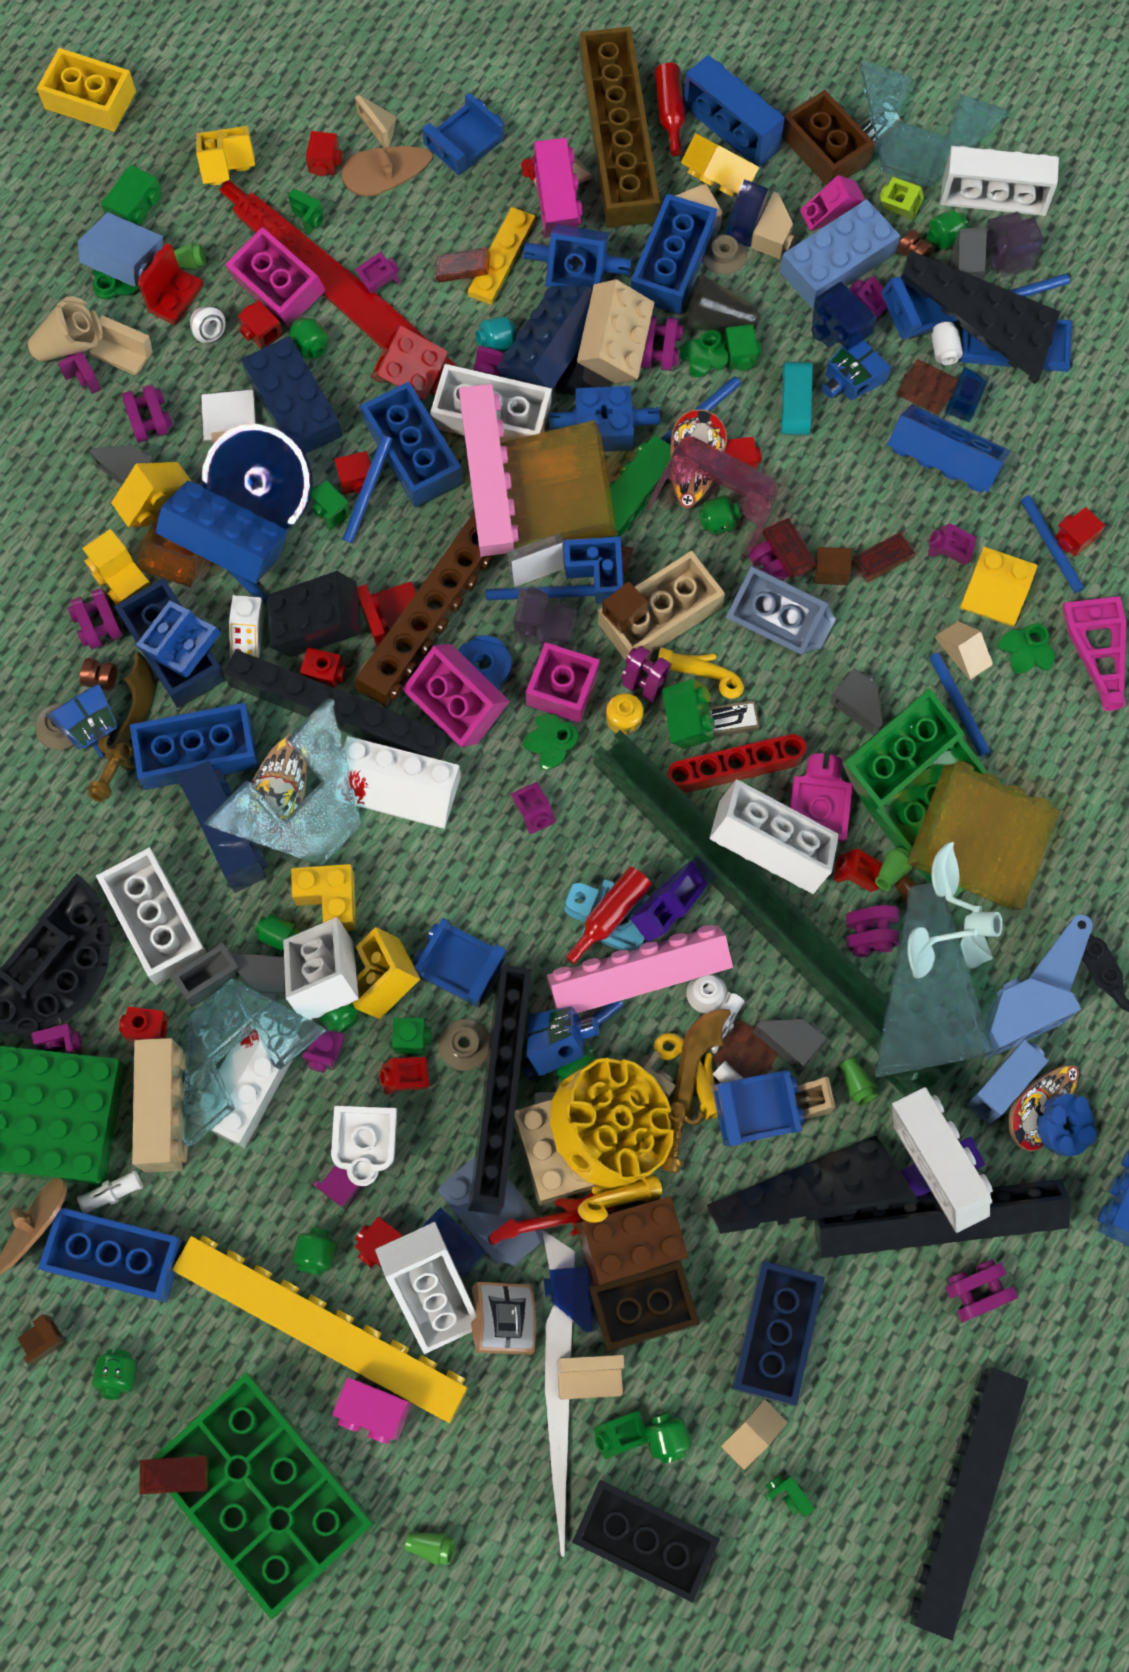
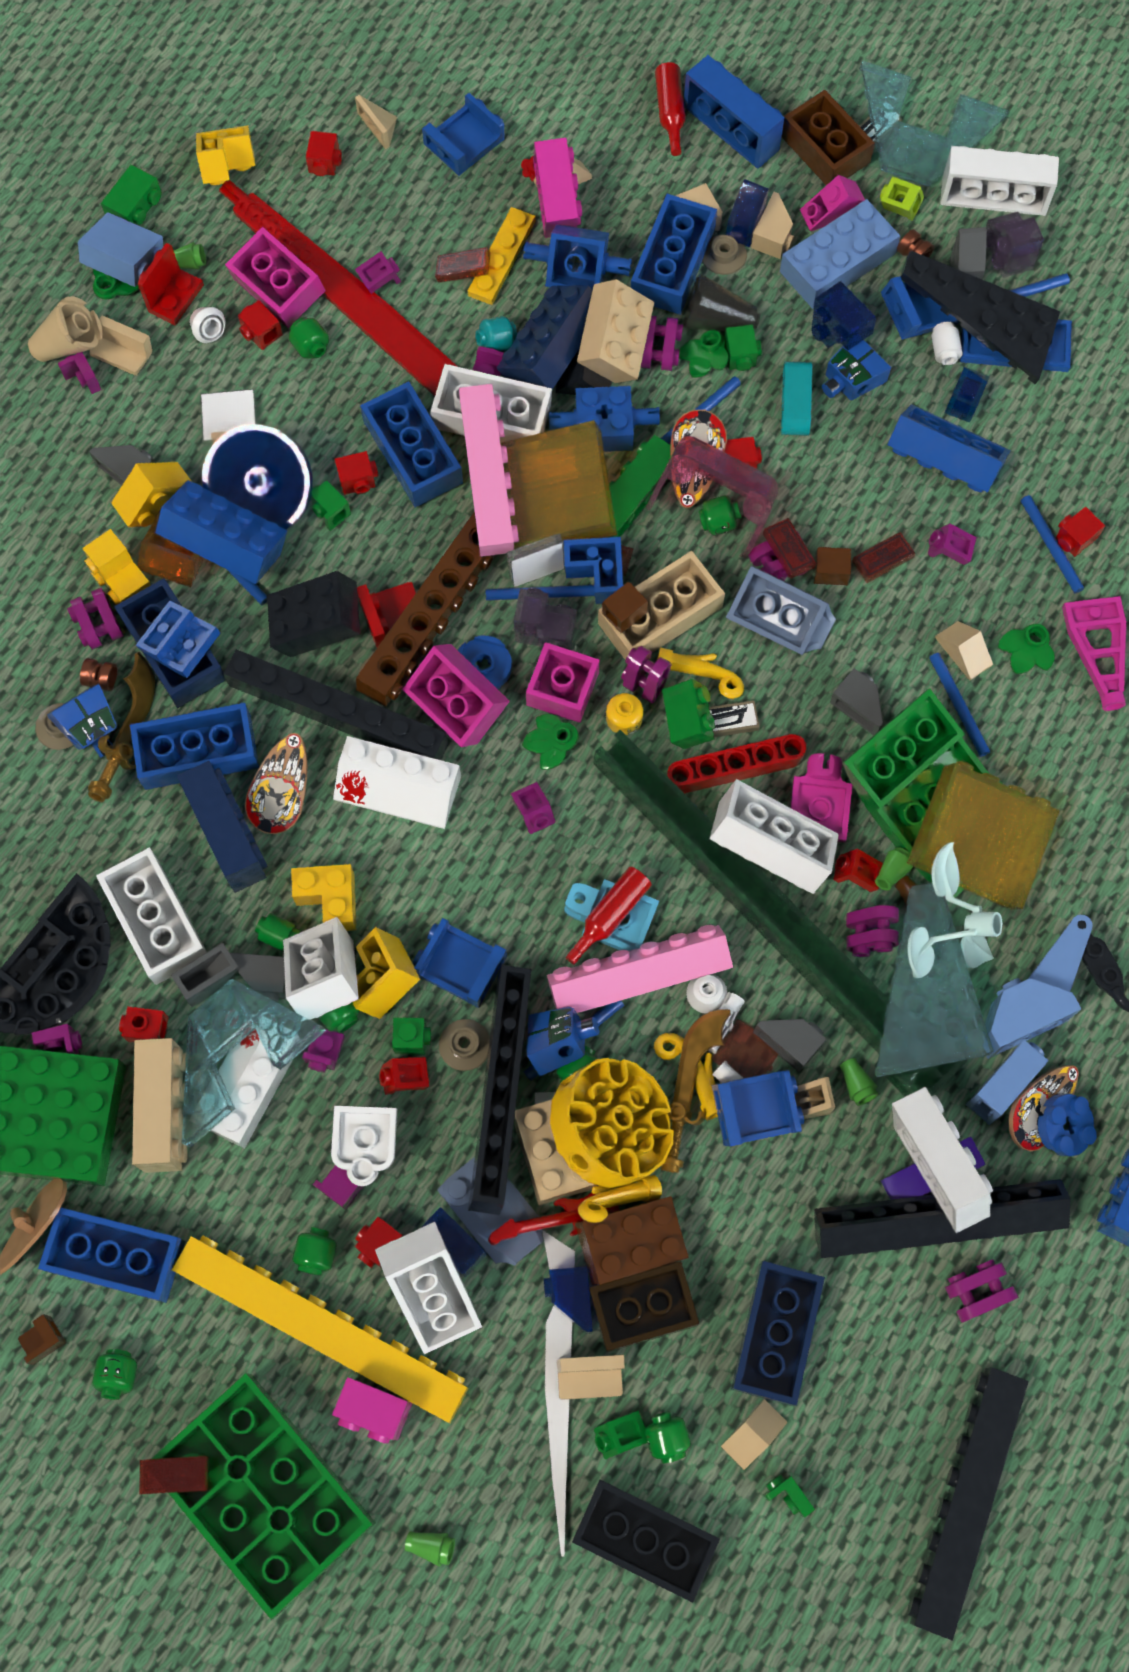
yellow brick [36,48,136,132] -> none
white pin [77,1170,143,1214] -> none
magenta brick [121,384,173,443] -> none
clear light blue wing [204,699,361,866] -> none
white slope [229,595,266,660] -> none
dark blue brick [241,336,343,460] -> none
green bracket [288,187,324,235] -> none
red brick [300,647,346,689] -> none
medium nougat shield [342,146,433,197] -> none
blue piece [342,434,393,544] -> none
red bracket [370,325,447,400] -> none
slope [471,1282,536,1355] -> none
pearl gold brick [580,26,660,228] -> none
dark purple slope [630,861,708,942] -> none
dark tan bracket [639,1051,676,1100] -> none
yellow brick [681,133,759,197] -> none
black wing [707,1135,918,1234] -> none
magenta bracket [845,276,887,320] -> none
clear red piece [896,359,959,416] -> none
green head [927,209,969,250] -> none
yellow slope [960,546,1038,627] -> none

